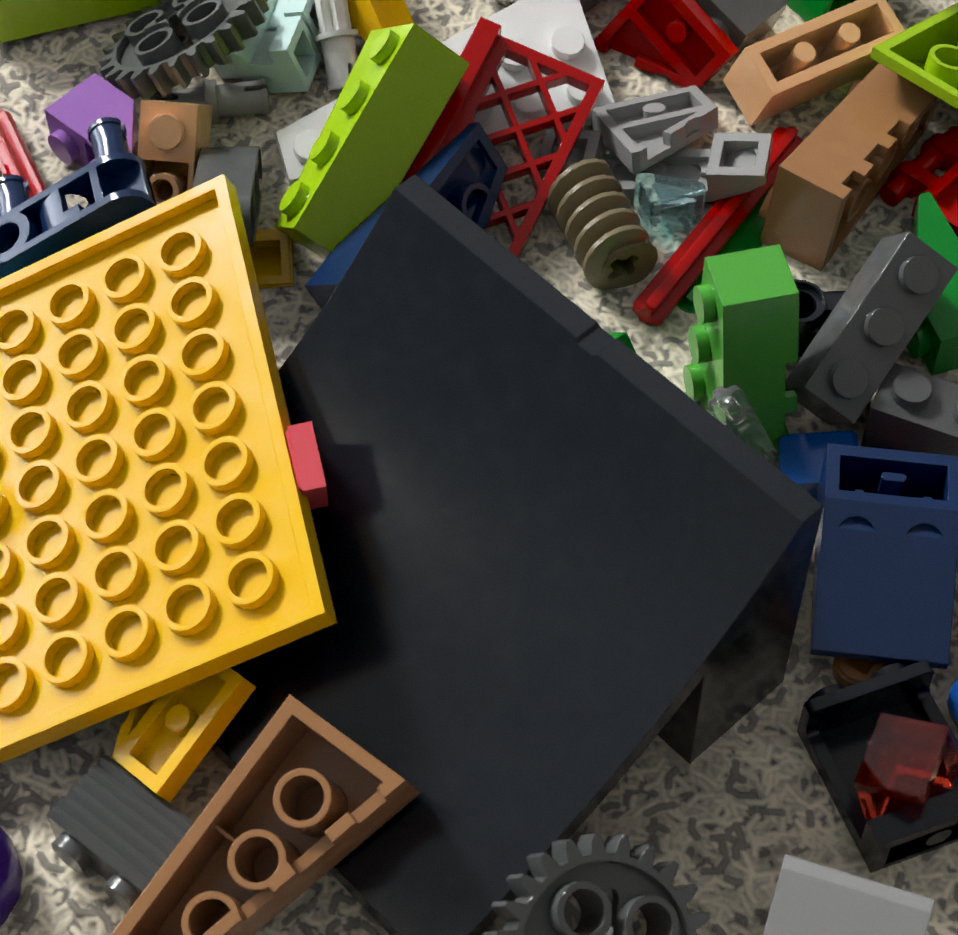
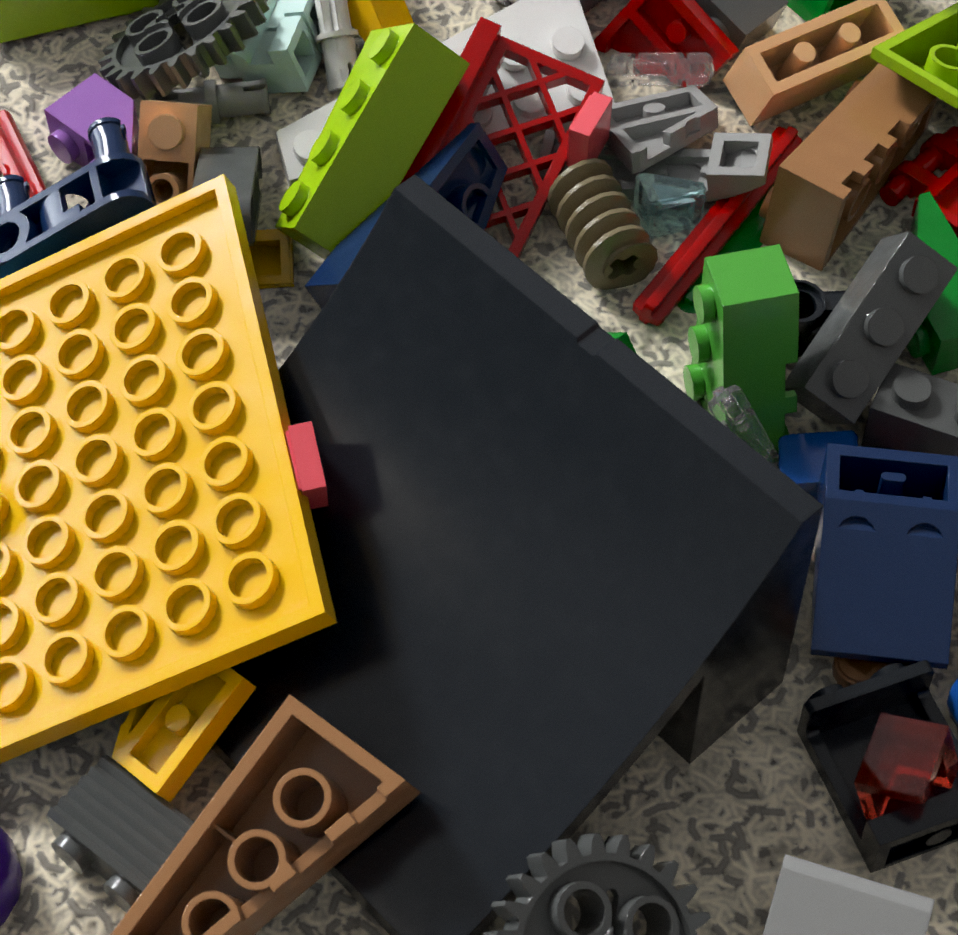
none -> coral tile [566,92,613,167]
none -> clear axle [606,52,715,86]

